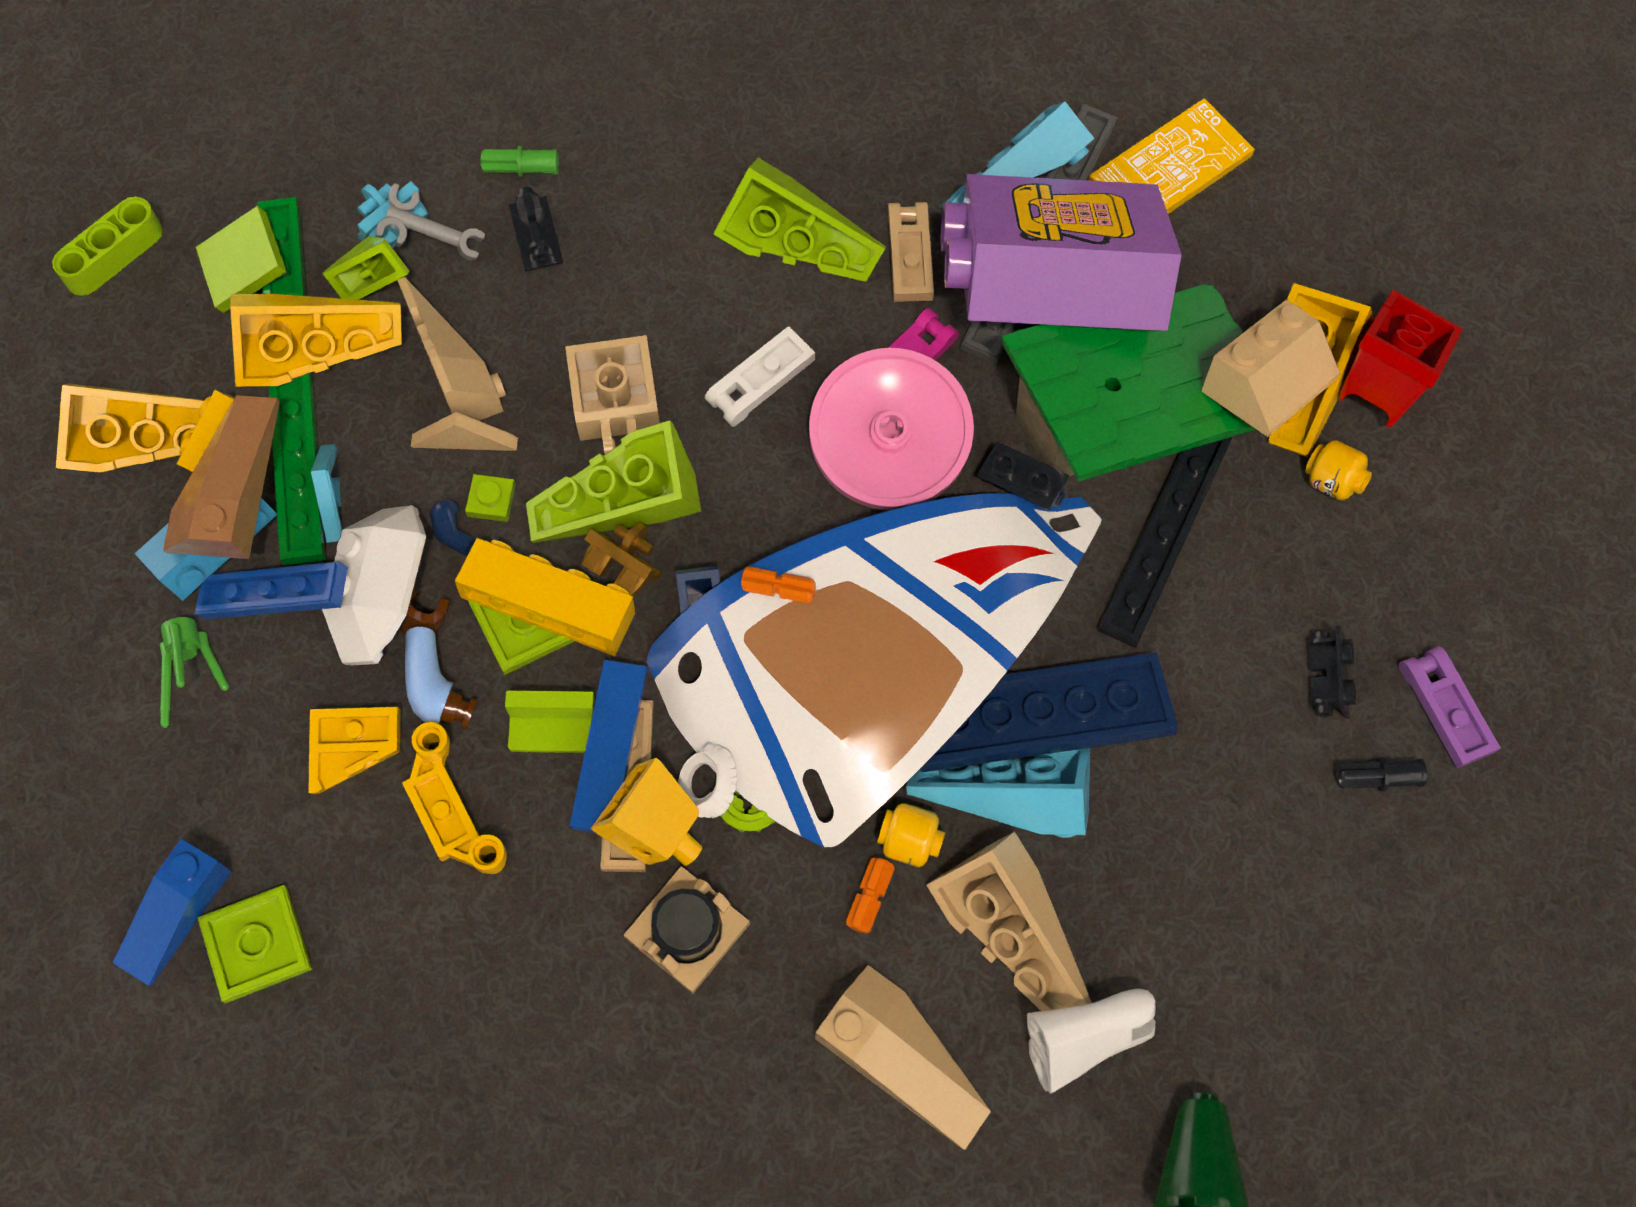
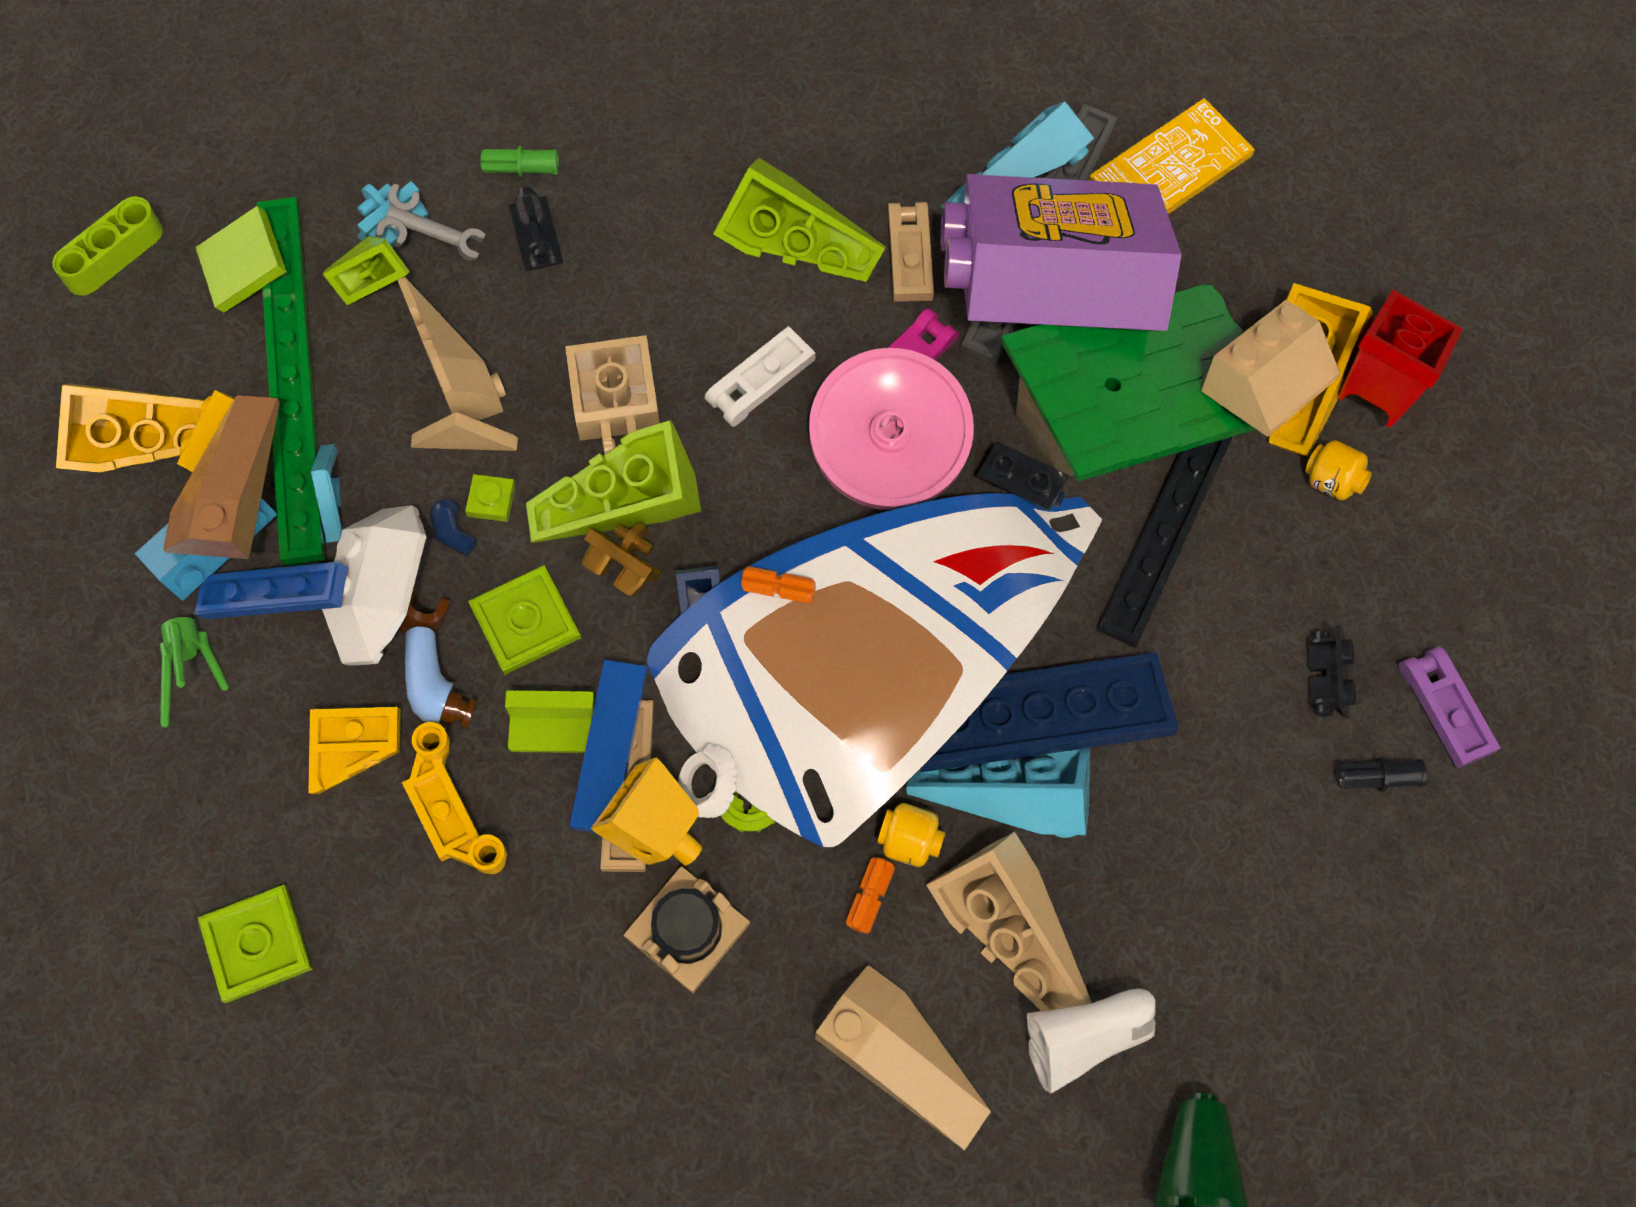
blue slope [113,839,232,987] -> none
yellow wedge [230,294,402,387] -> none
yellow brick [455,538,635,656] -> none

